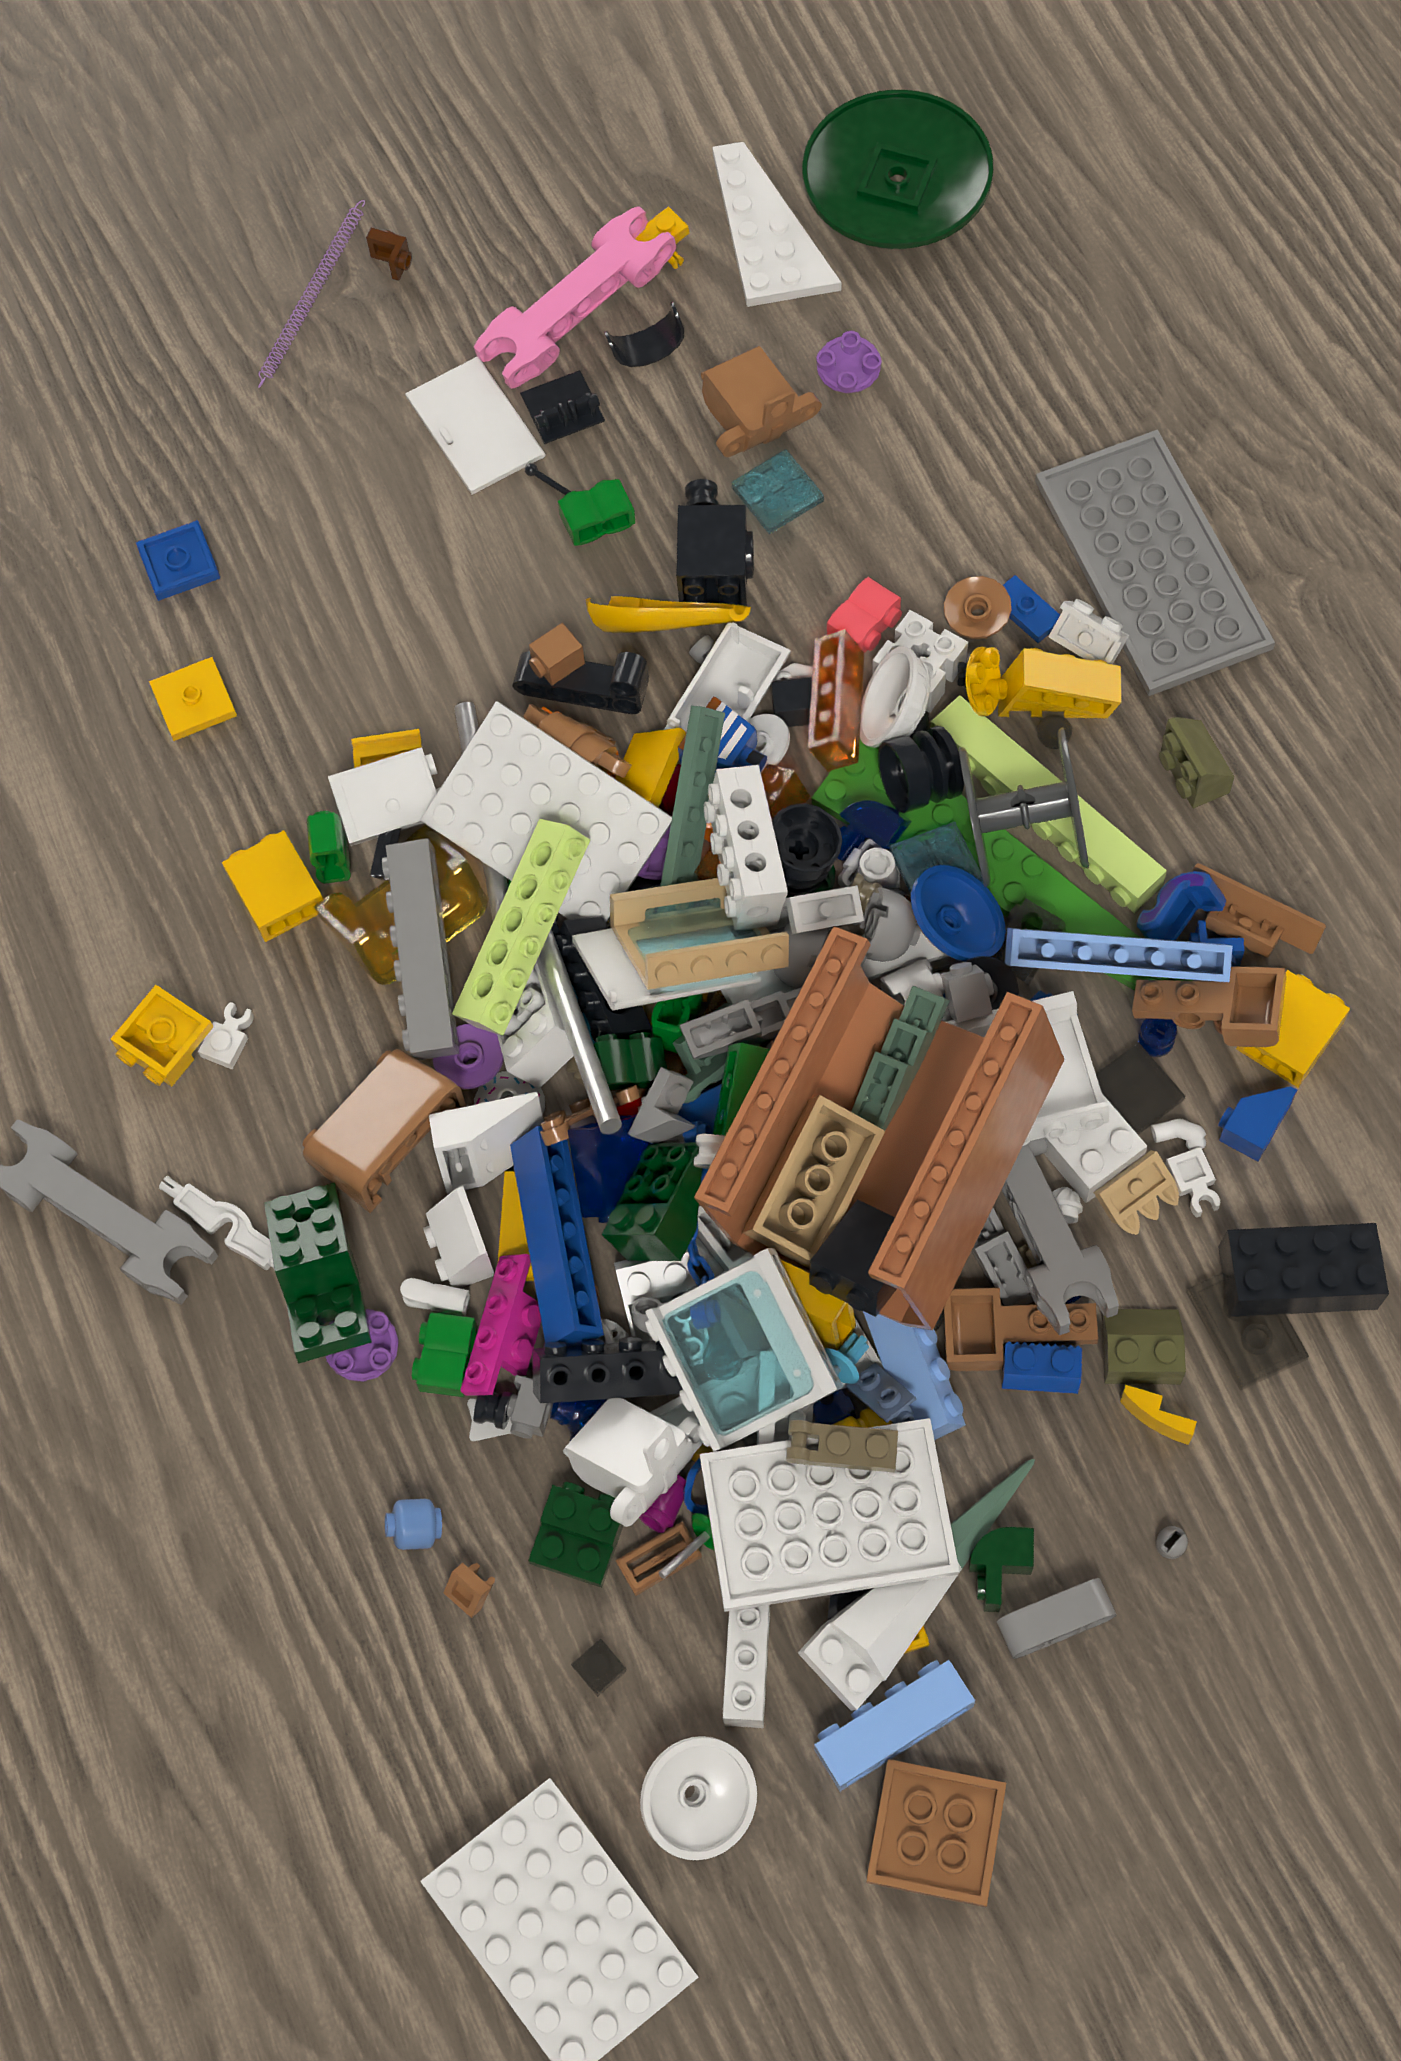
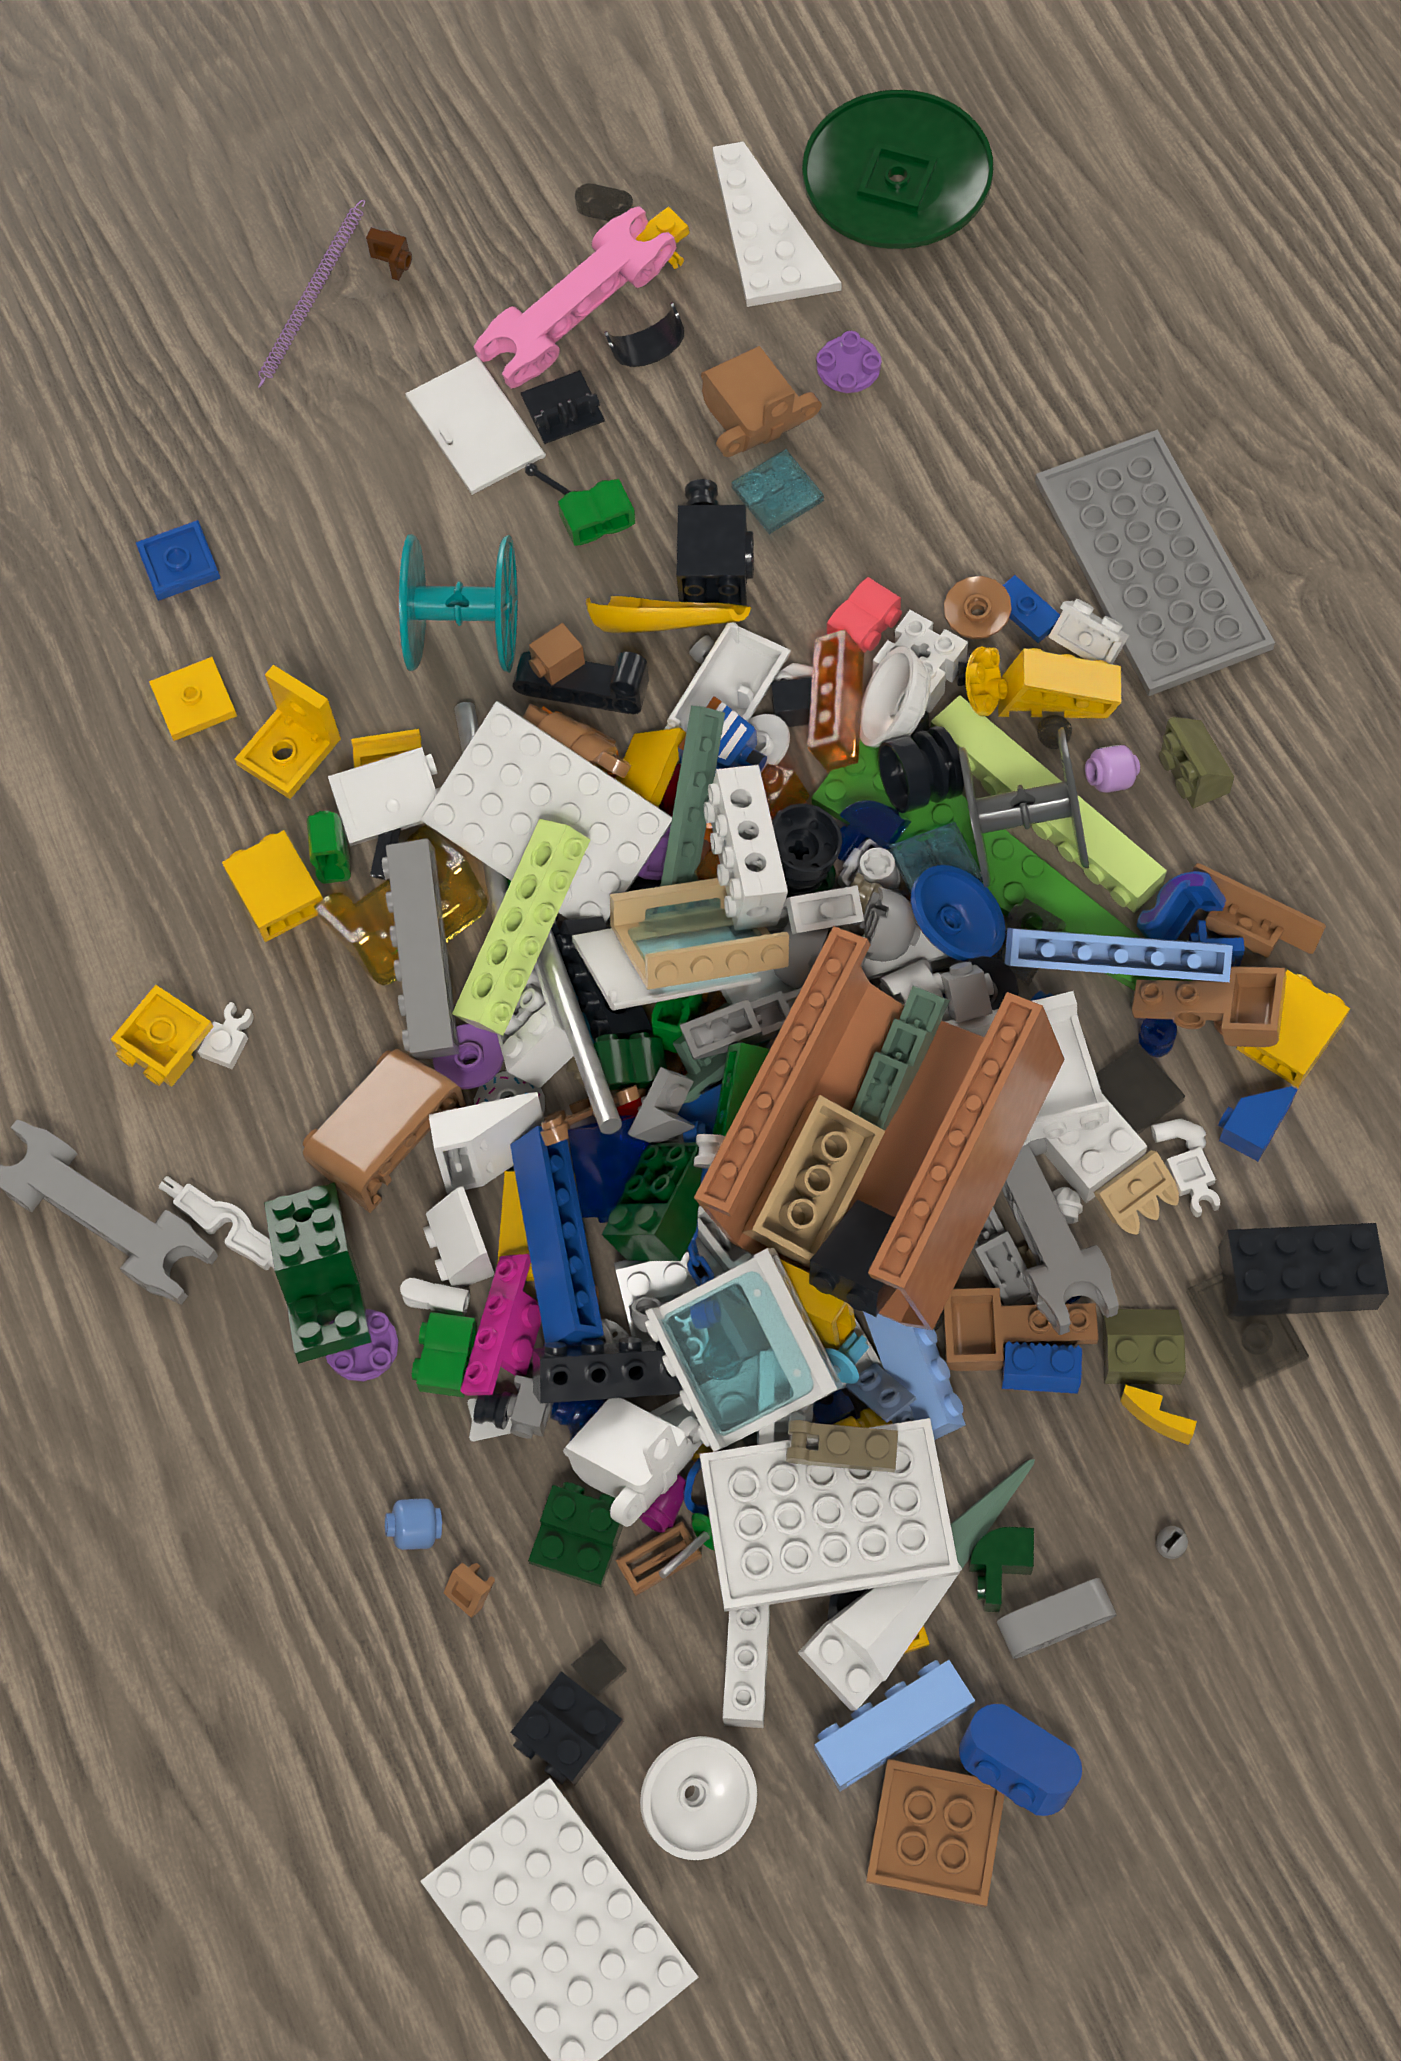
none -> yellow bracket [235,665,341,799]
none -> teal piece [399,534,518,673]
none -> black plate [510,1671,624,1786]
none -> clear smoke beam [575,183,634,221]
none -> blue brick [959,1704,1082,1816]
none -> lavender head [1085,745,1140,793]

